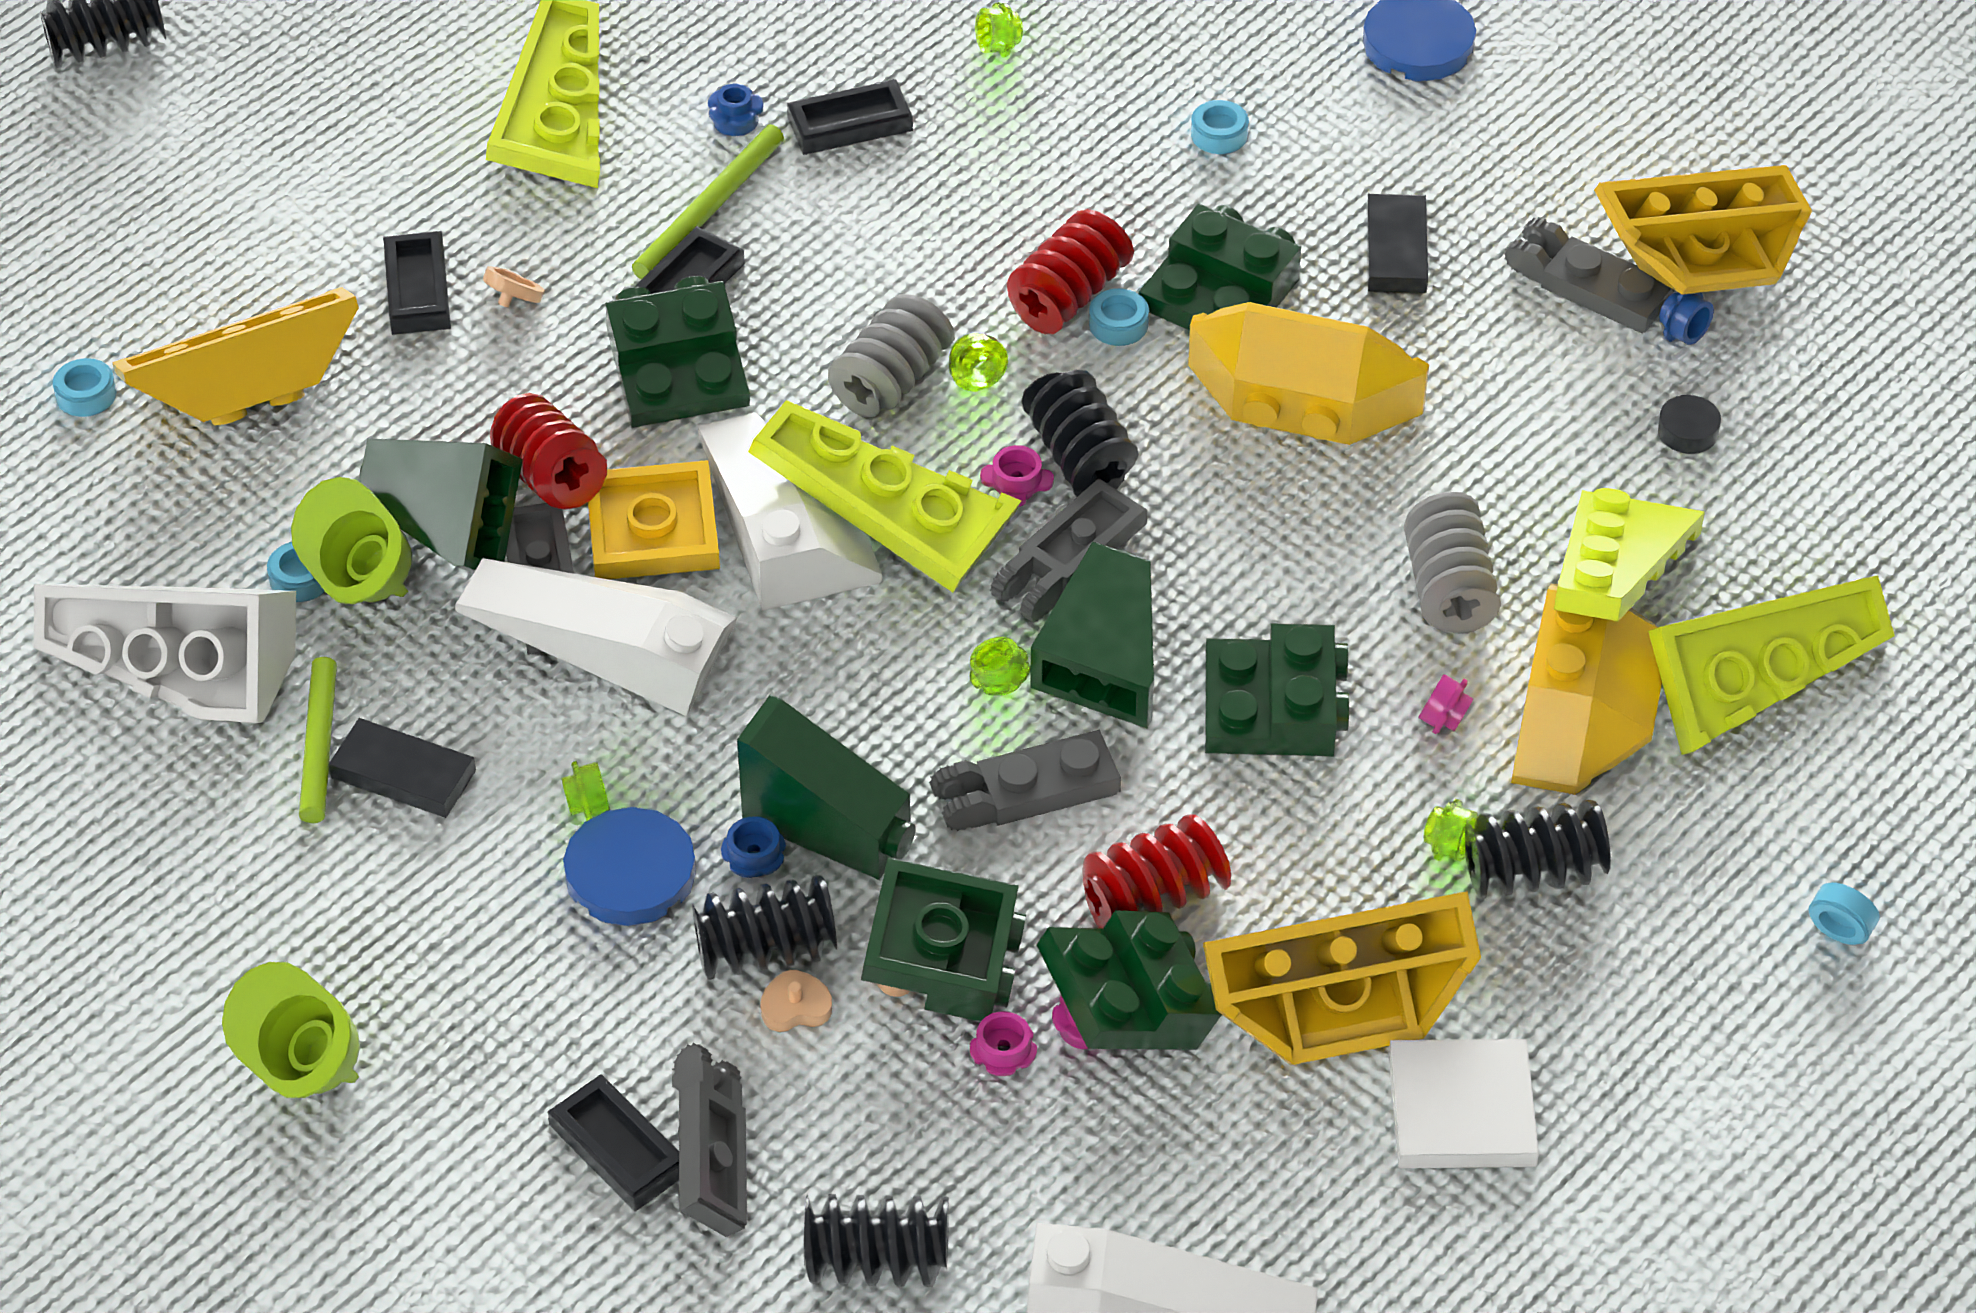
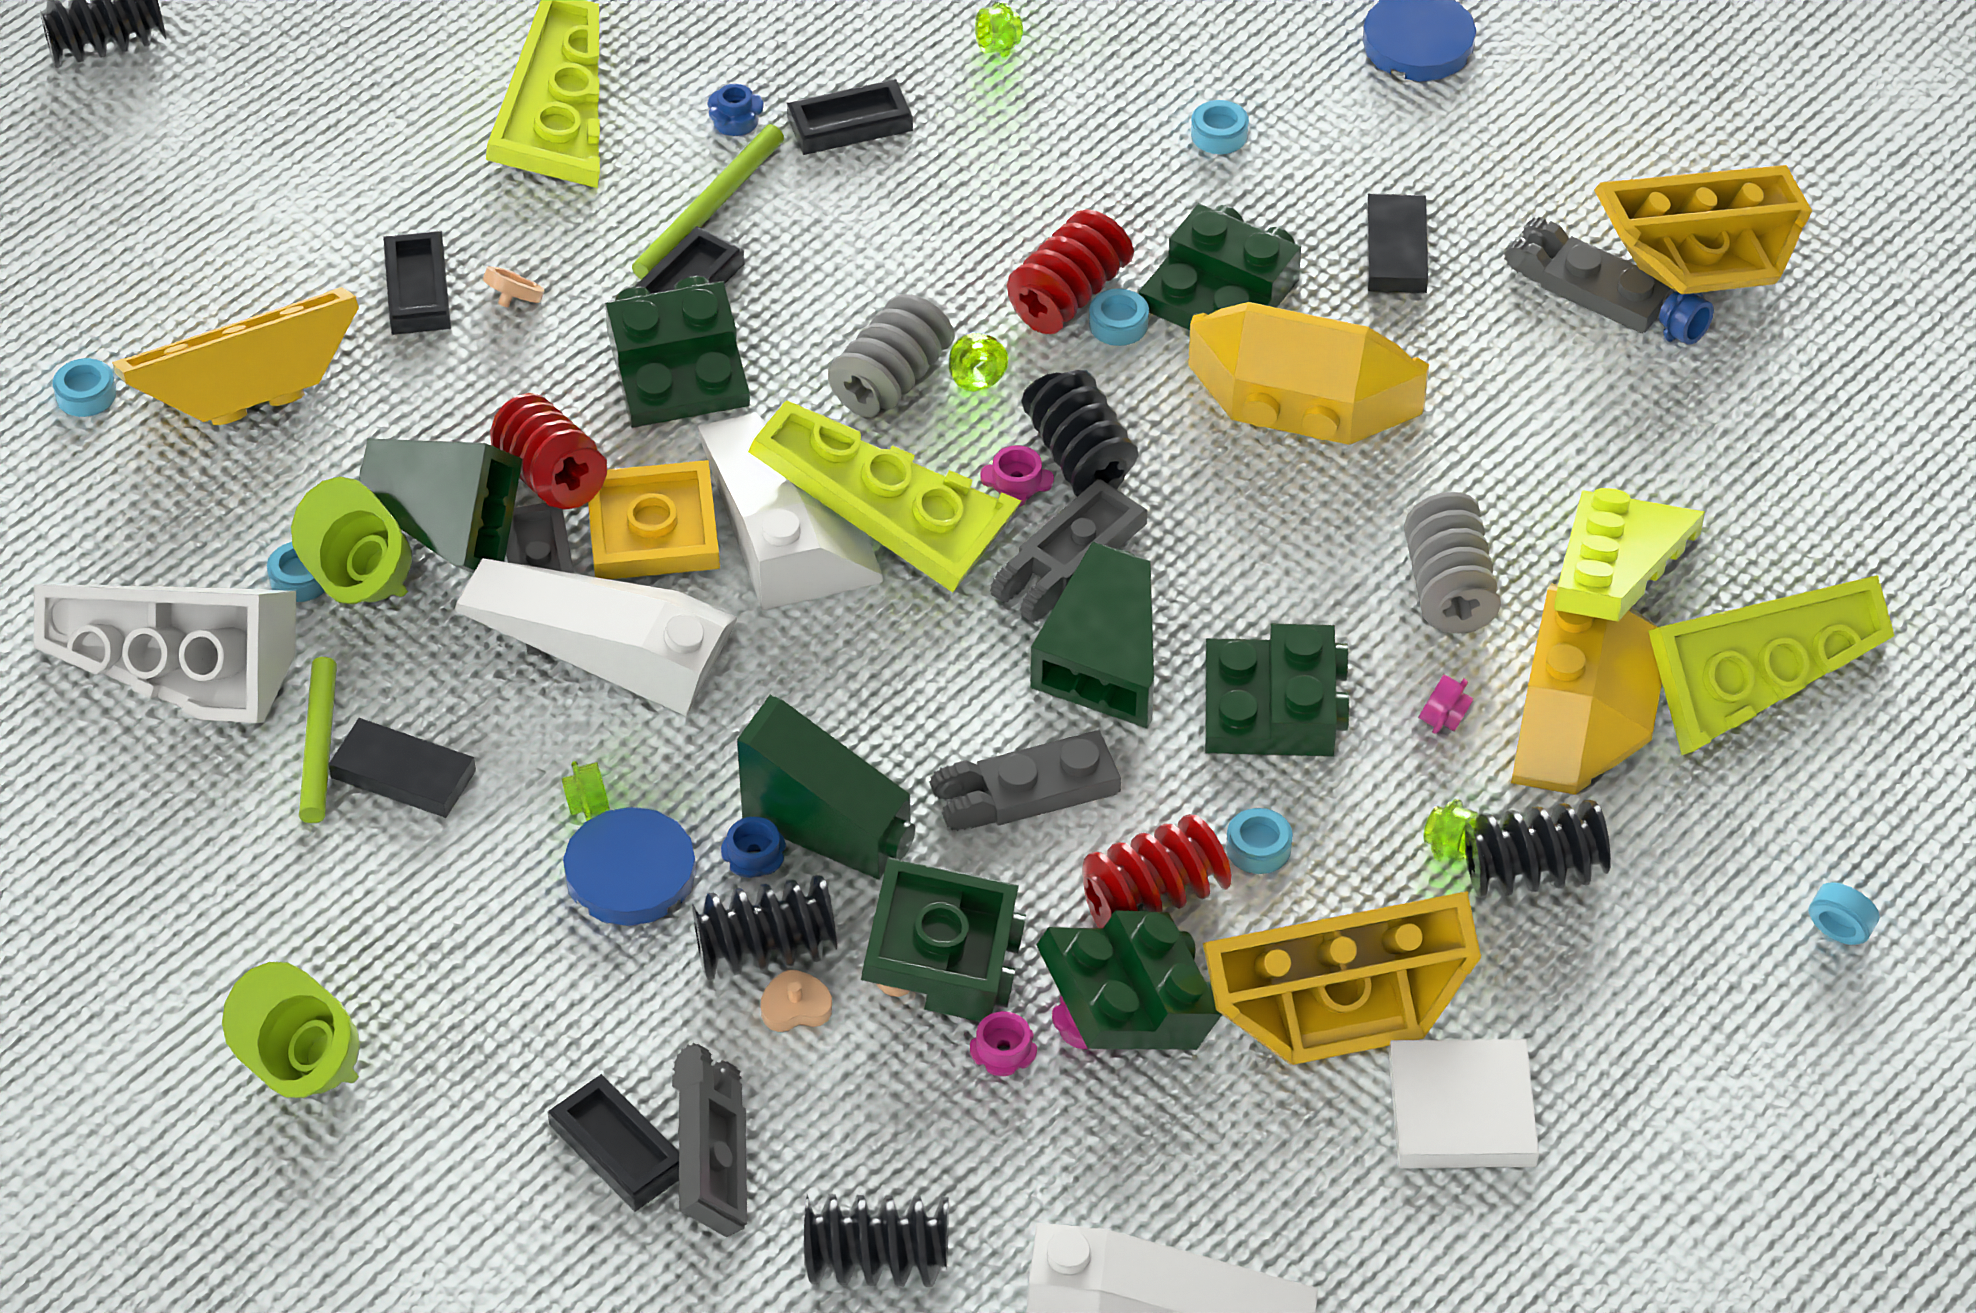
clear neon green plate [969,637,1030,696] -> none
black tile [1658,395,1721,454] -> none
none -> medium azure tile [1226,808,1293,874]

